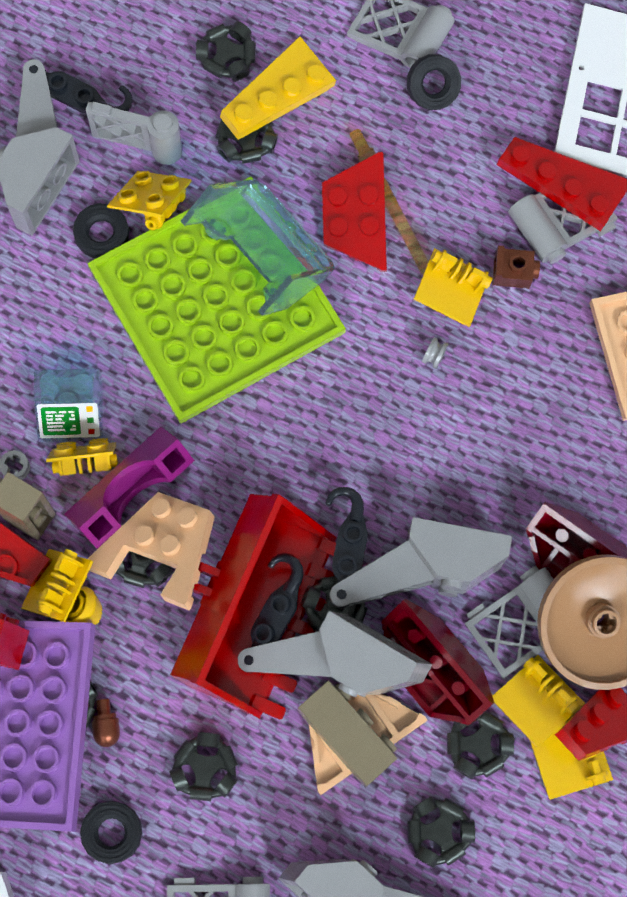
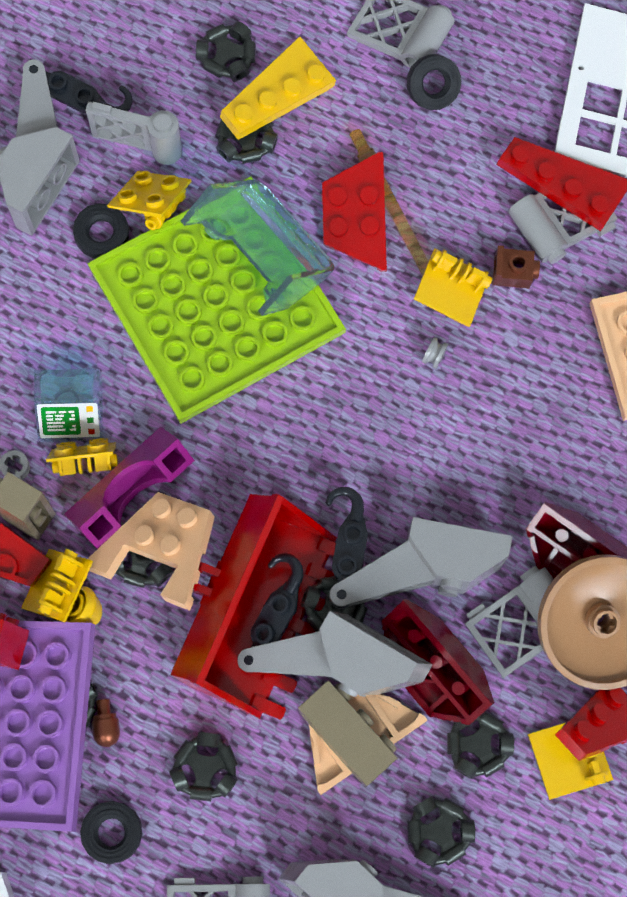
yellow hinge [493,655,585,748] -> none

